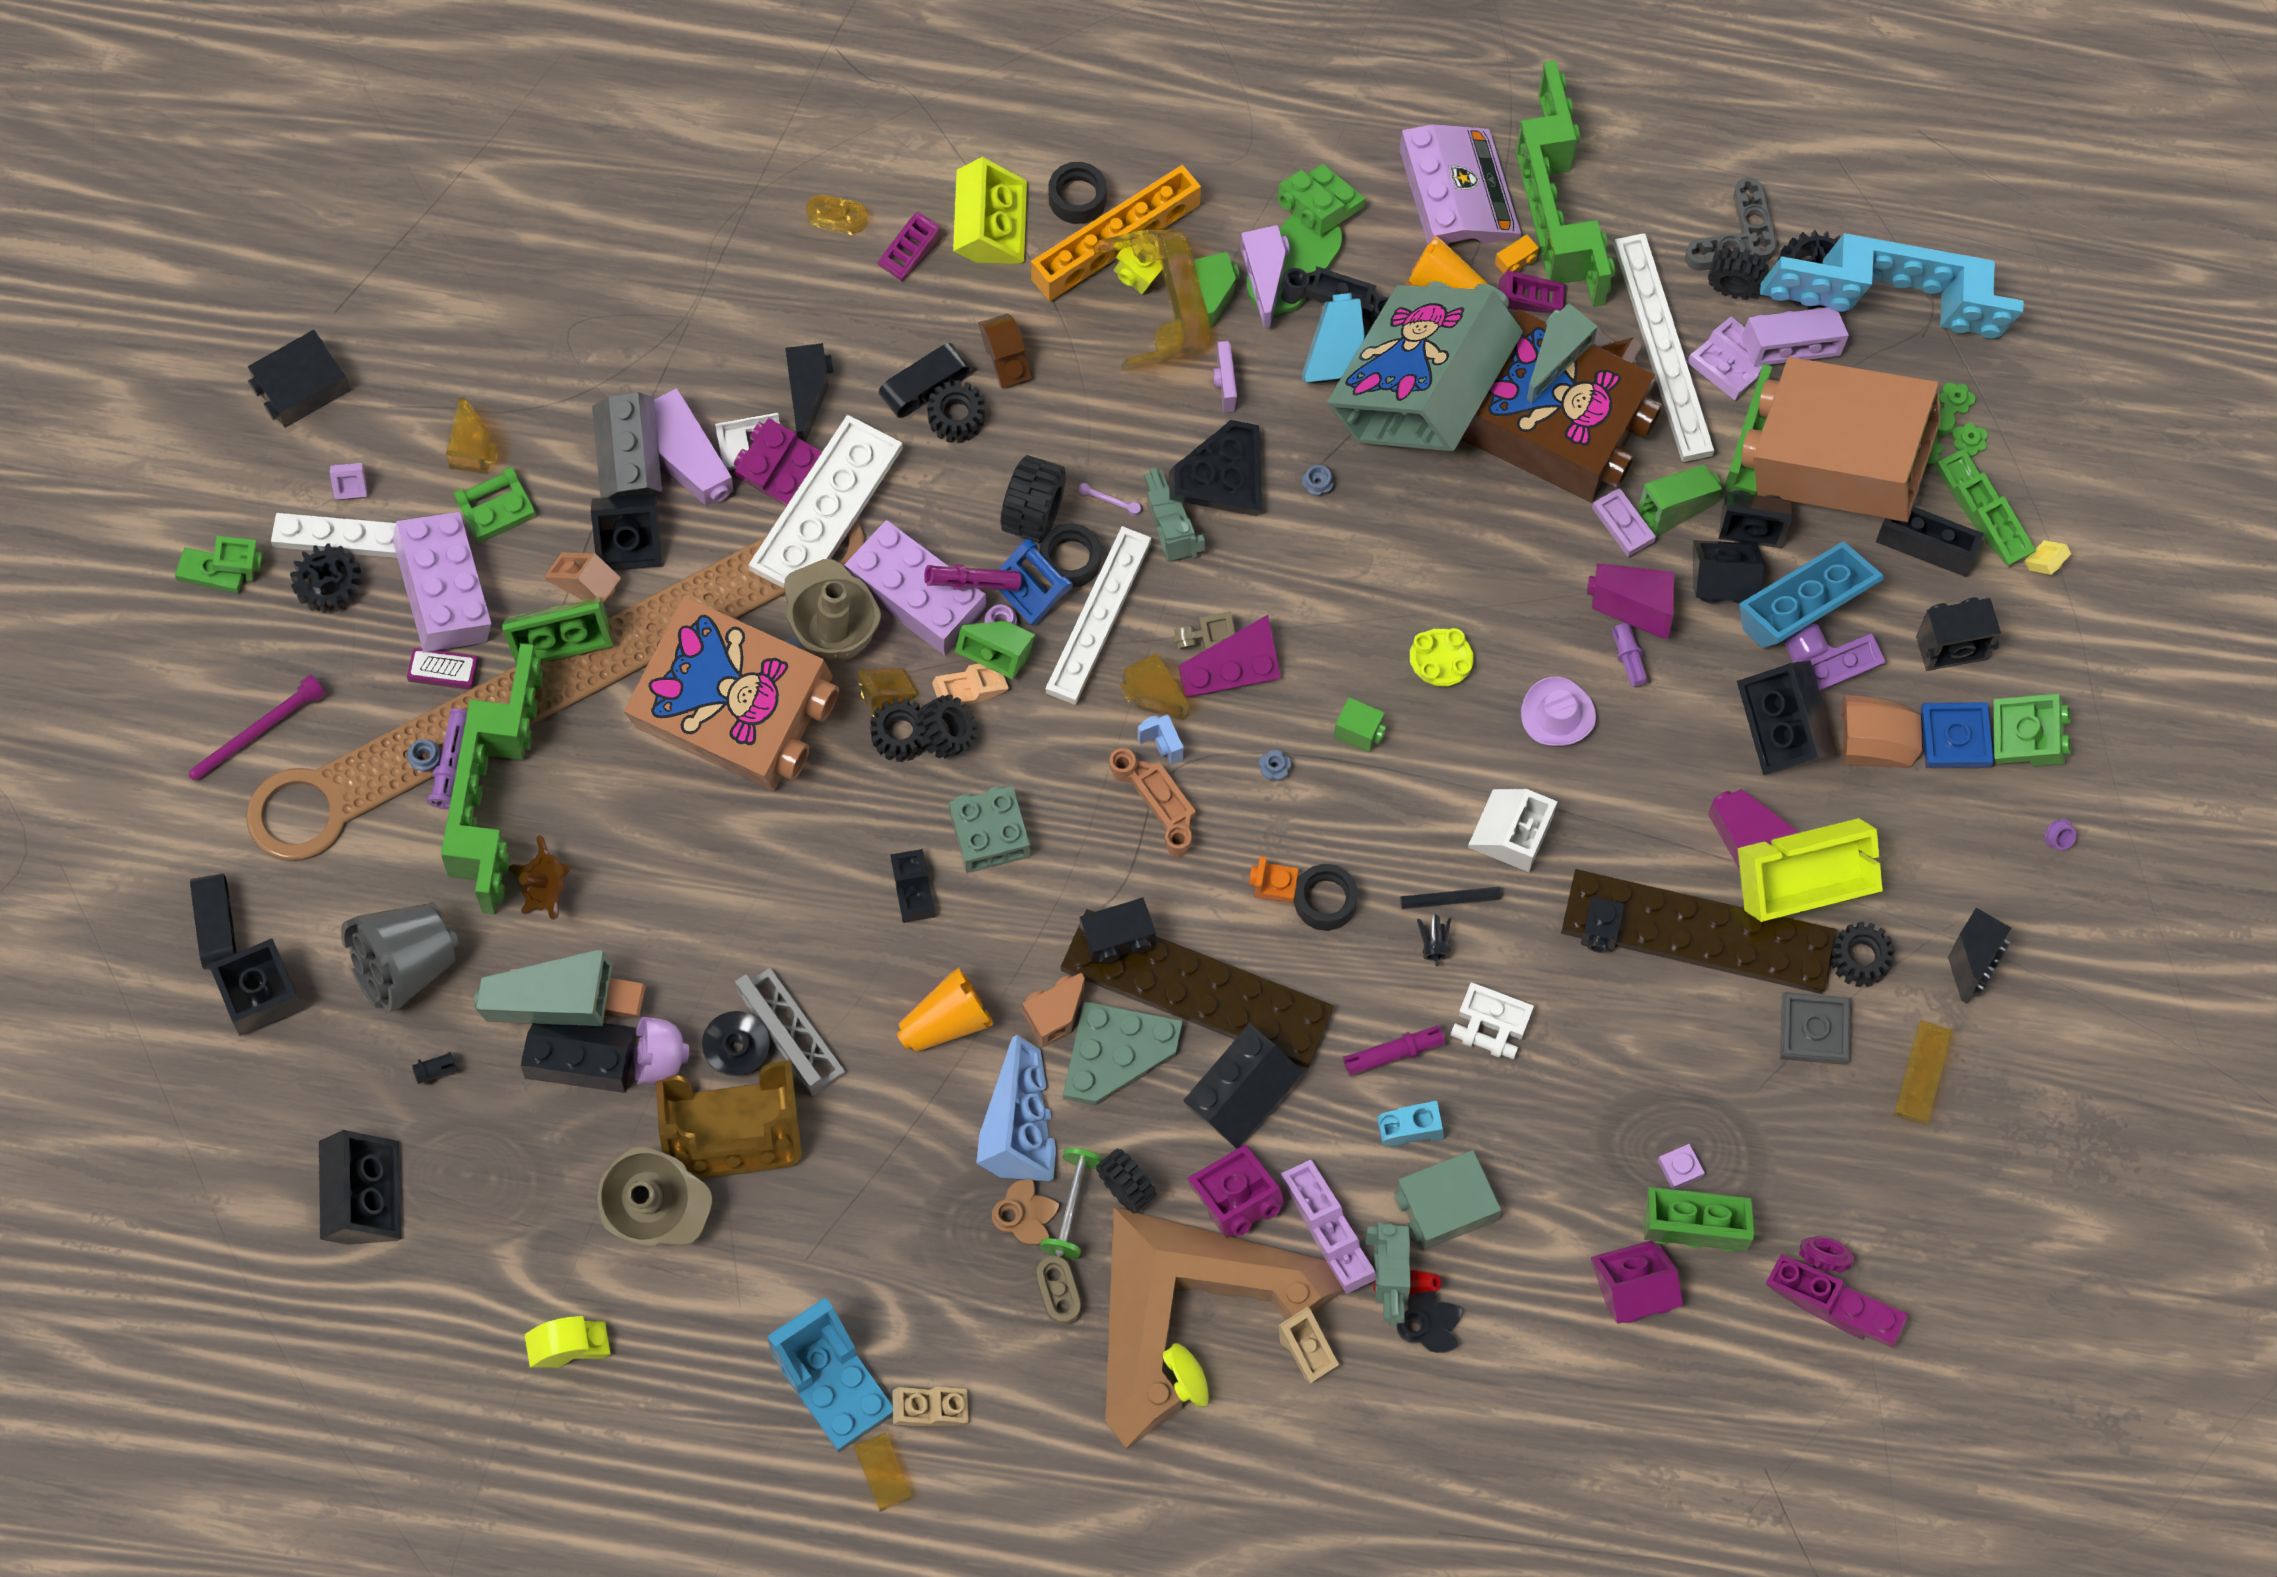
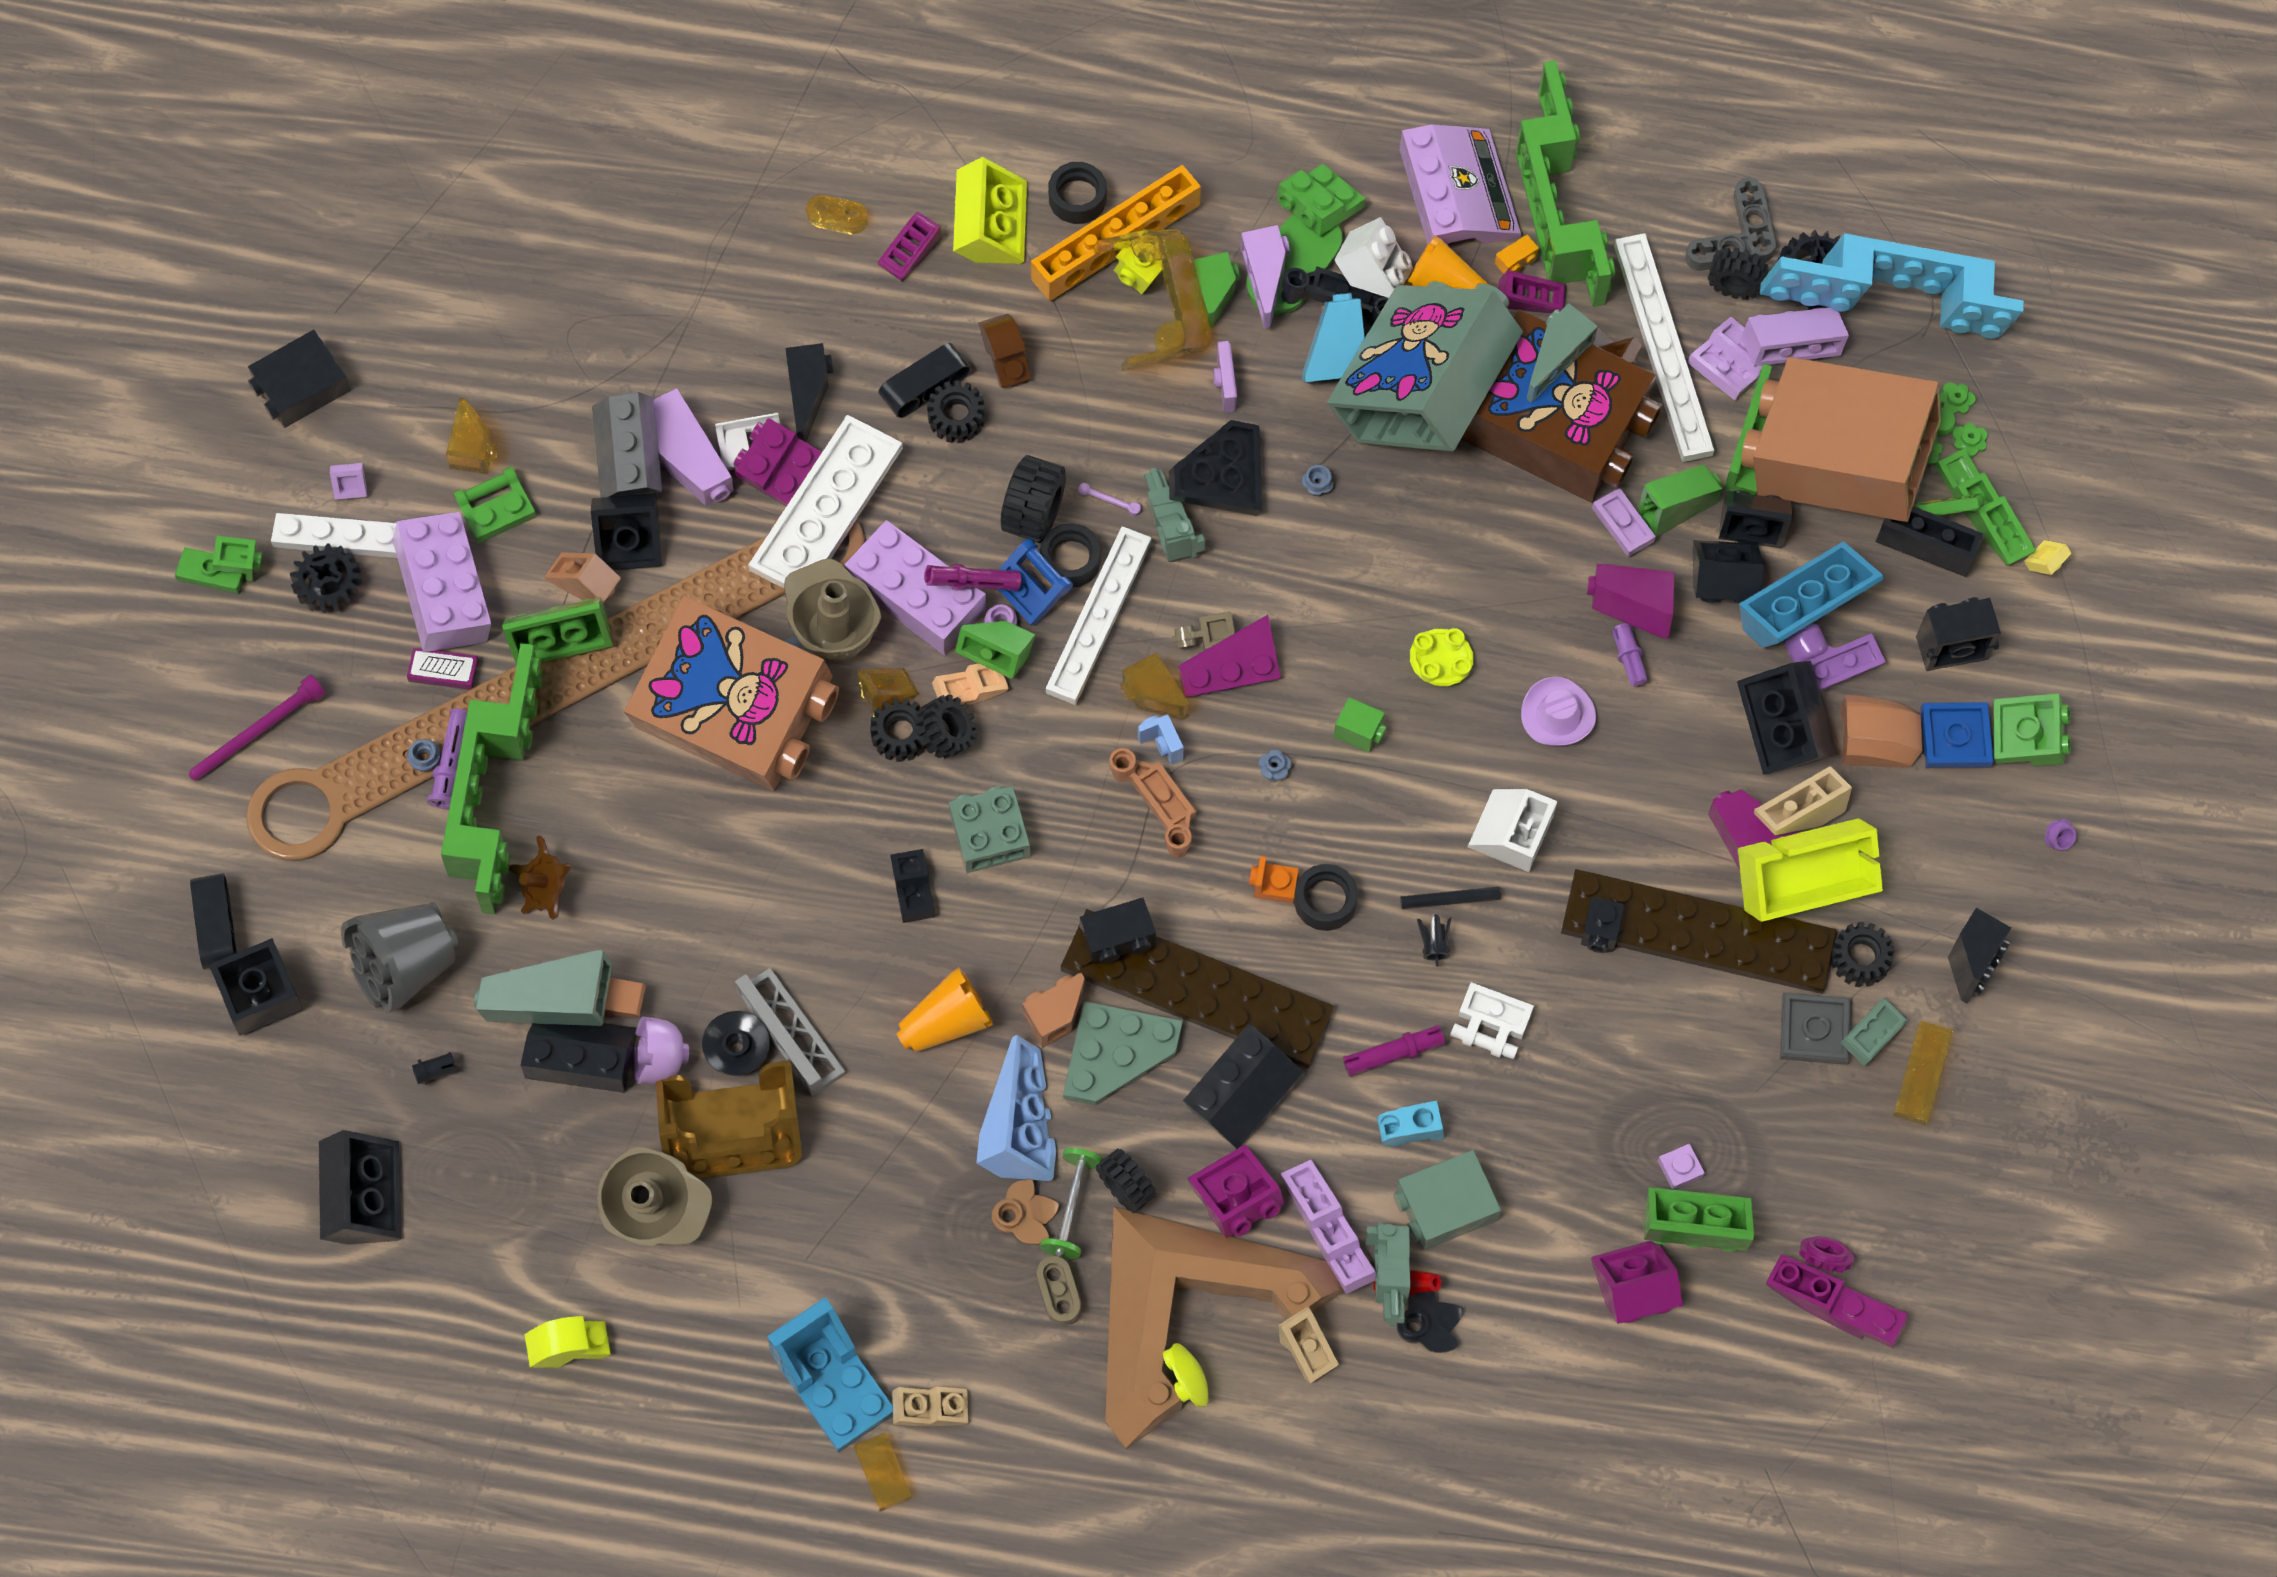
none -> white slope [1334,217,1413,298]
none -> tan slope [1754,766,1852,835]
none -> sand green plate [1840,997,1908,1066]
none -> bright green tile [1913,493,1984,515]

